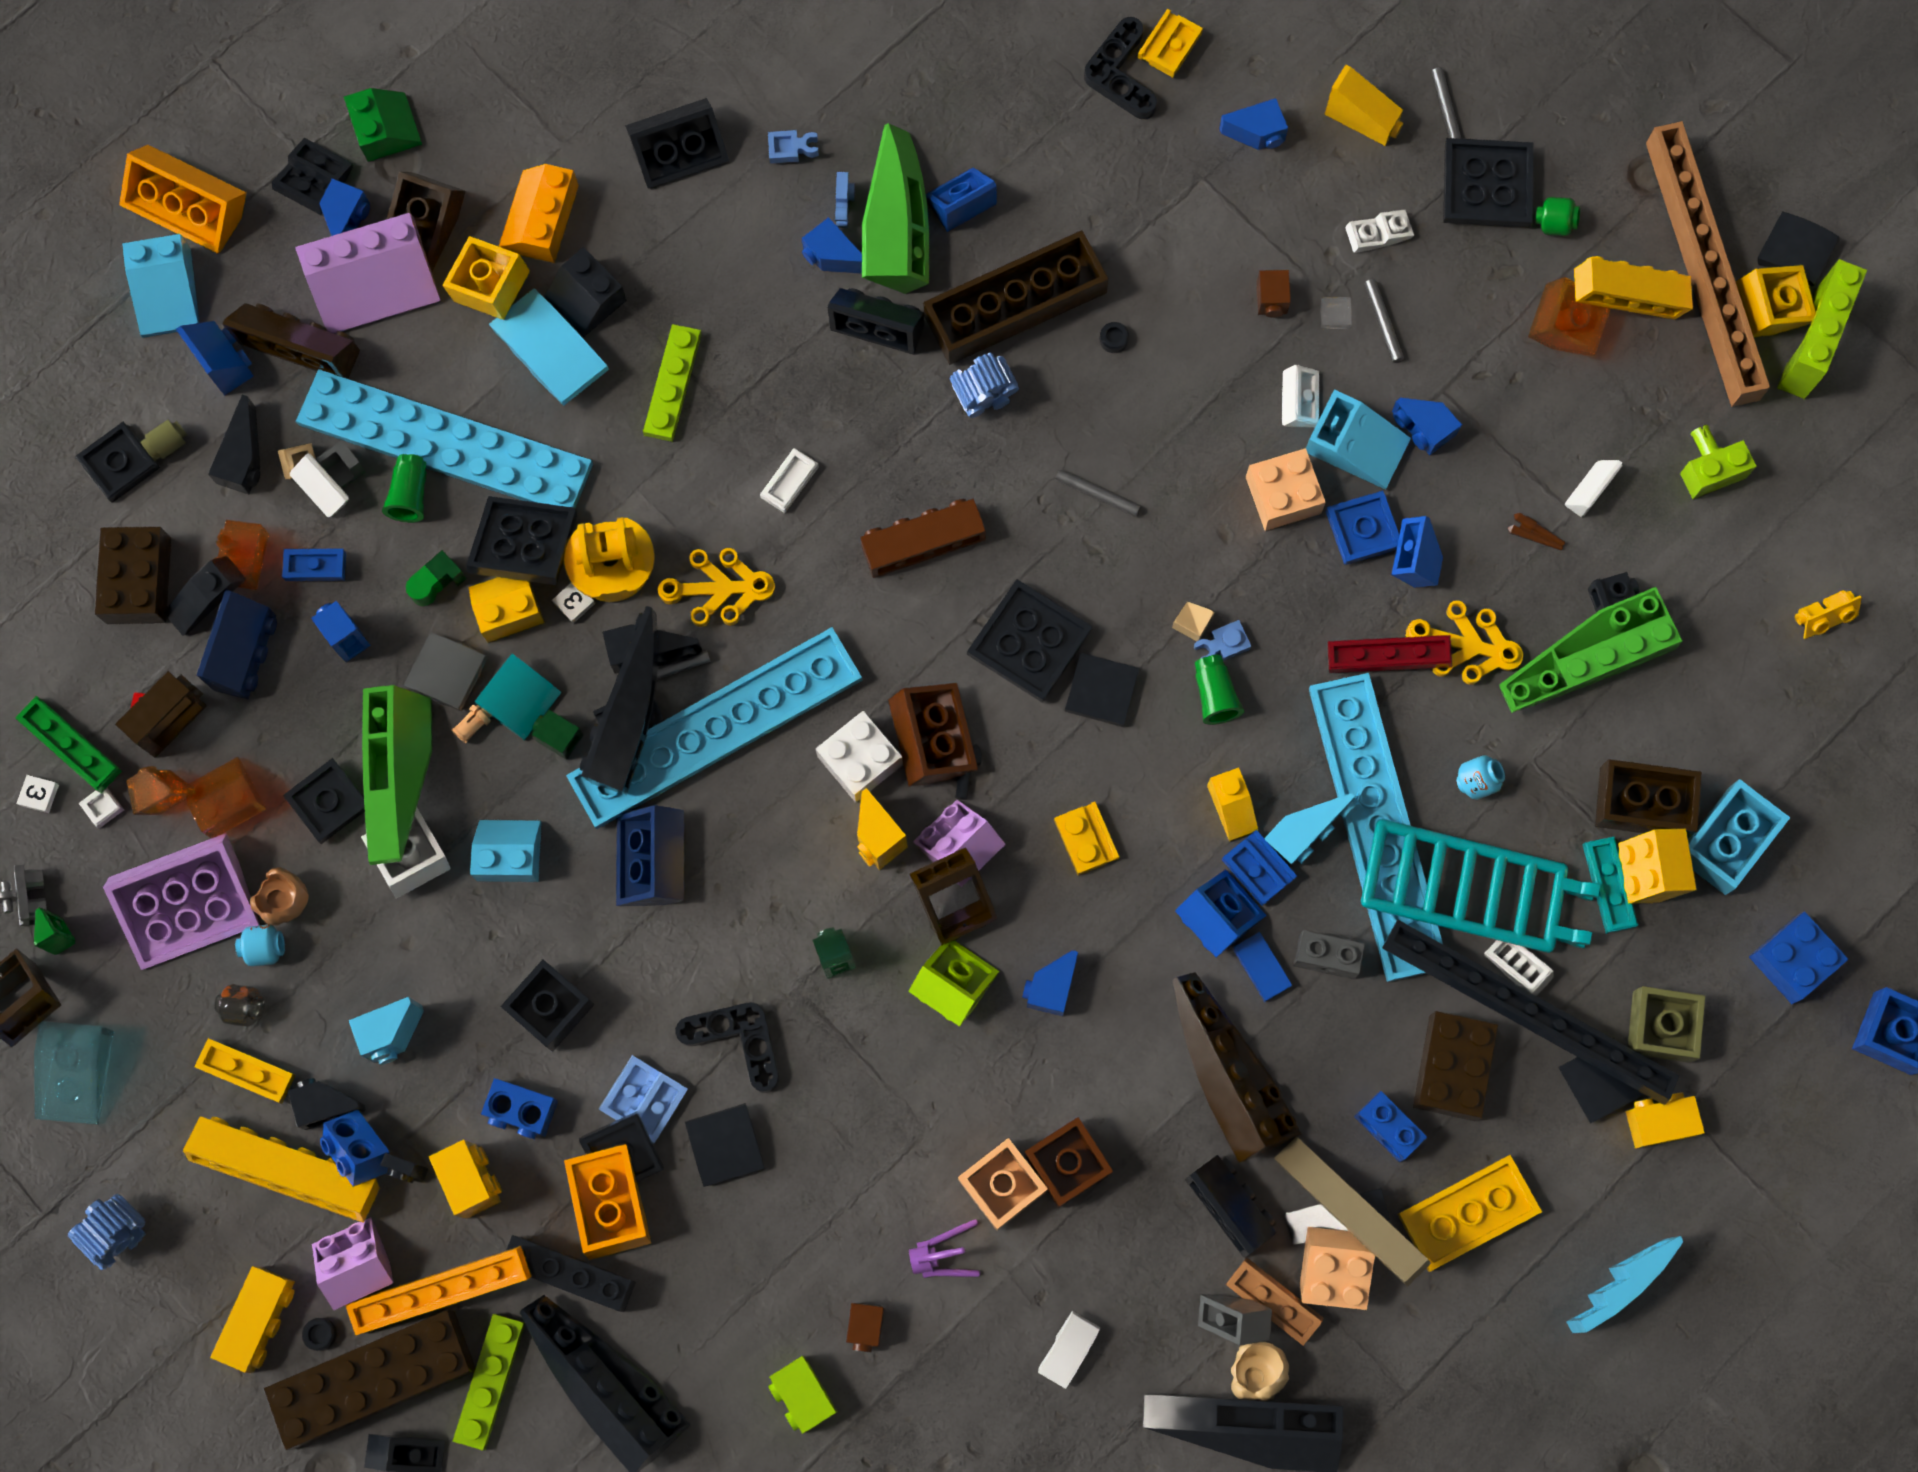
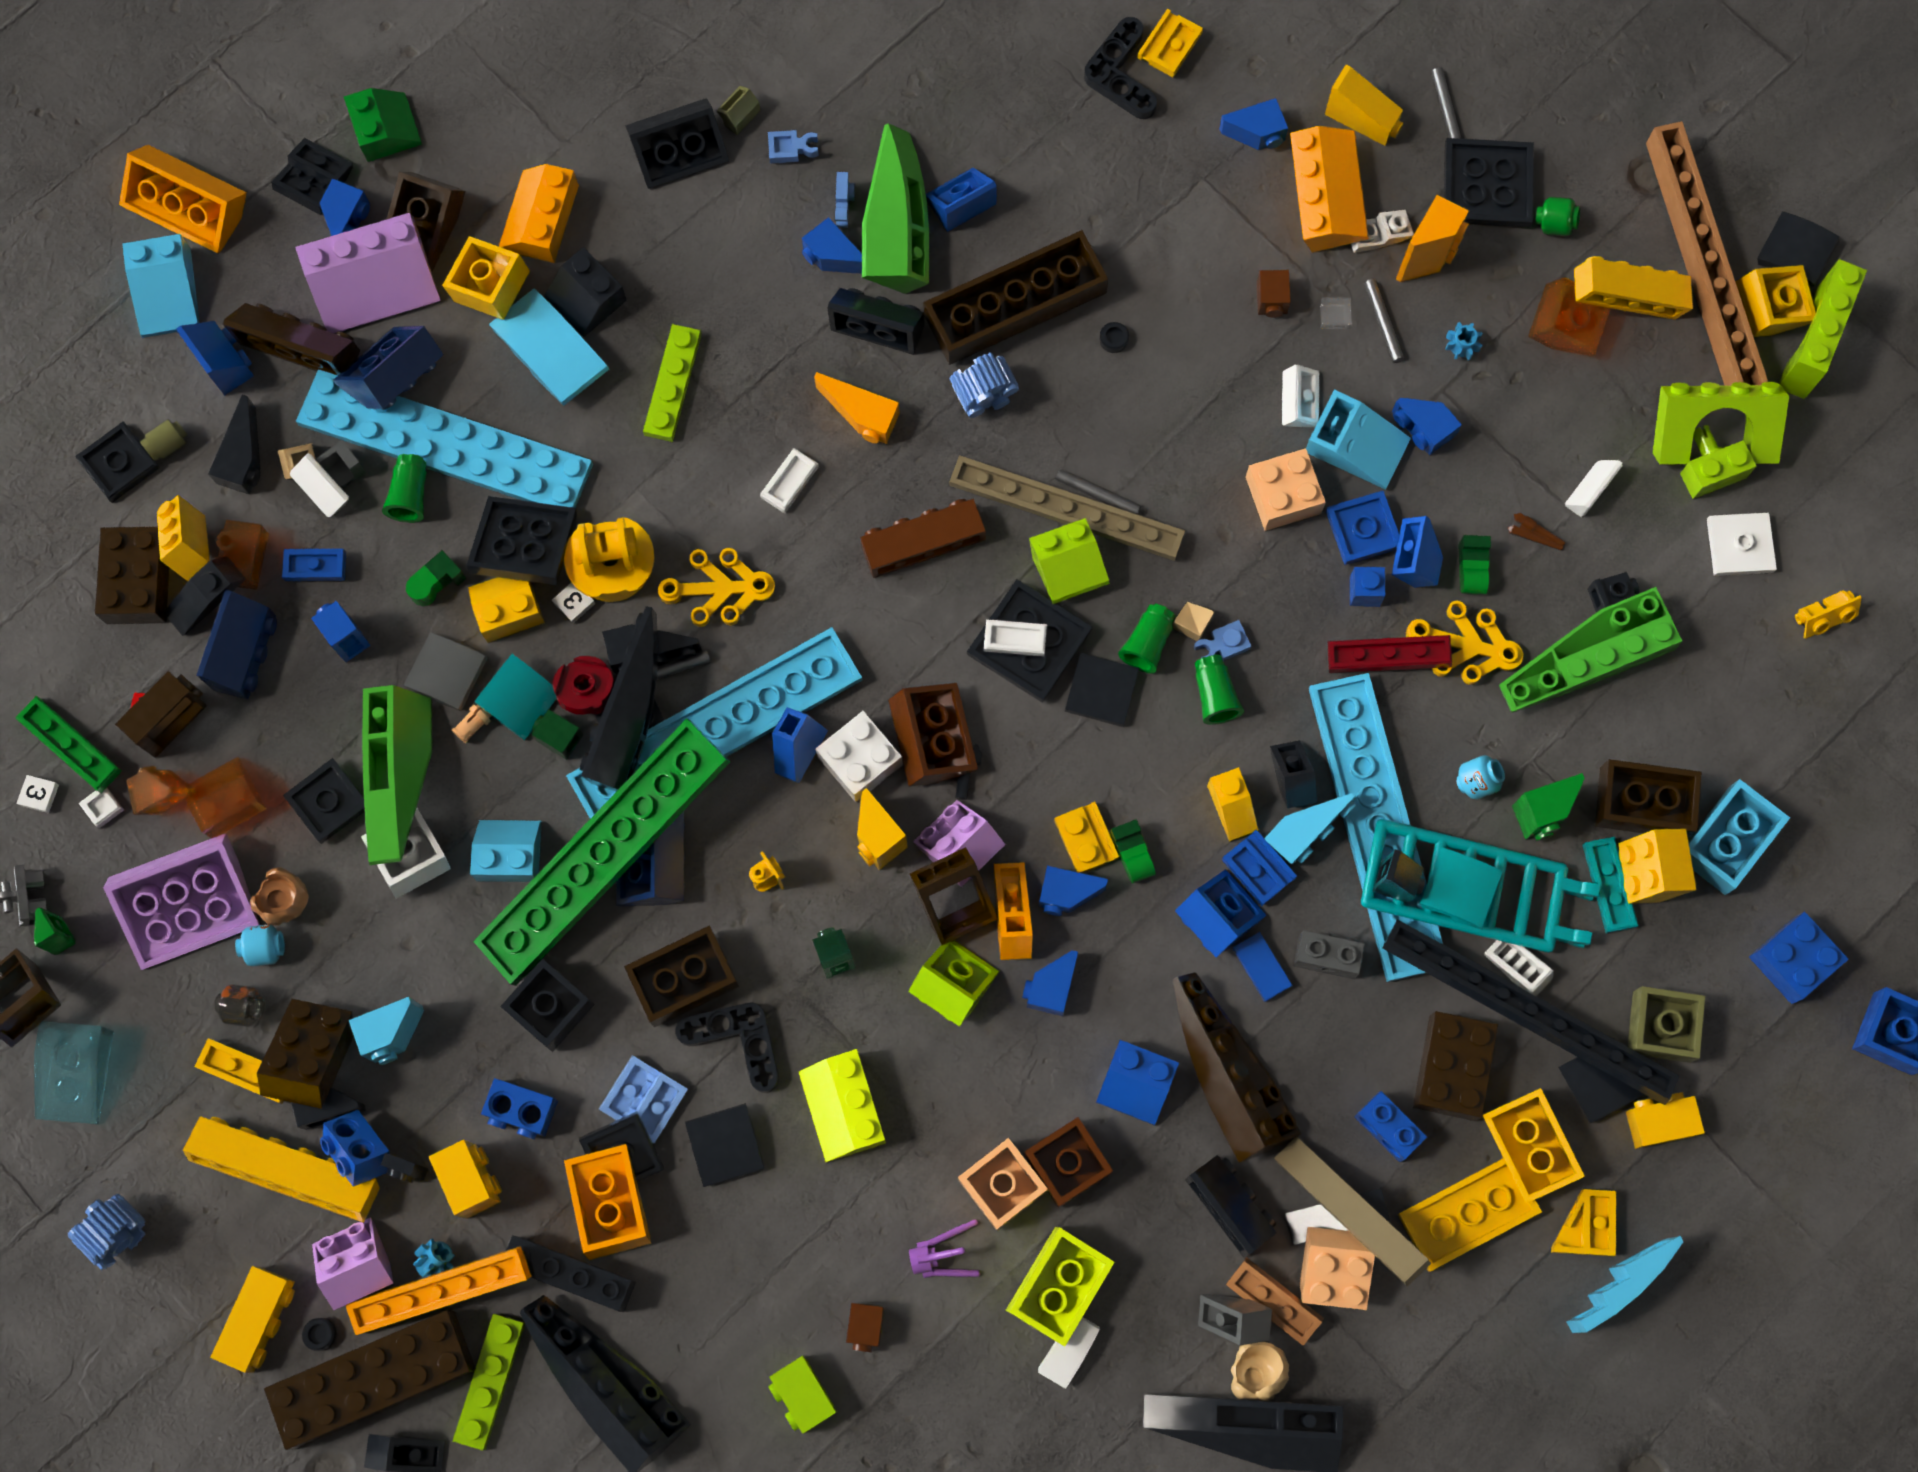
none -> yellow brick [157,495,210,581]
none -> dark brown brick [257,999,354,1109]
none -> dark blue slope [333,326,444,410]
none -> dark azure gear [413,1239,455,1278]
none -> green plate [473,718,730,986]
none -> dark red plate [553,656,615,715]
none -> dark brown brick [624,925,739,1028]
none -> olive piece [716,86,761,135]
none -> yellow hinge [749,851,785,892]
none -> blue slope [772,707,828,783]
none -> neon yellow slope [799,1049,886,1163]
none -> light orange slope [814,372,900,444]
none -> dark tan plate [949,455,1185,561]
none -> white tile [984,619,1047,656]
none -> light orange slope [994,862,1033,960]
none -> neon yellow slope [1006,1227,1115,1347]
none -> lime slope [1029,518,1110,604]
none -> blue slope [1039,866,1108,916]
none -> blue slope [1096,1040,1179,1126]
none -> leg [1110,819,1156,884]
none -> green plant [1118,603,1176,673]
none -> black slope [1270,740,1317,808]
none -> light orange slope [1290,126,1369,253]
none -> blue brick [1350,567,1385,607]
none -> black slope [1373,849,1425,903]
none -> light orange slope [1396,195,1469,282]
none -> teal slope [1420,847,1504,930]
none -> dark azure gear [1445,322,1483,360]
none -> leg [1458,535,1491,595]
none -> yellow slope [1483,1088,1585,1203]
none -> green slope [1512,773,1585,841]
none -> yellow wing [1551,1189,1616,1257]
none -> lime arch [1653,382,1789,464]
none -> white plate [1707,513,1777,576]

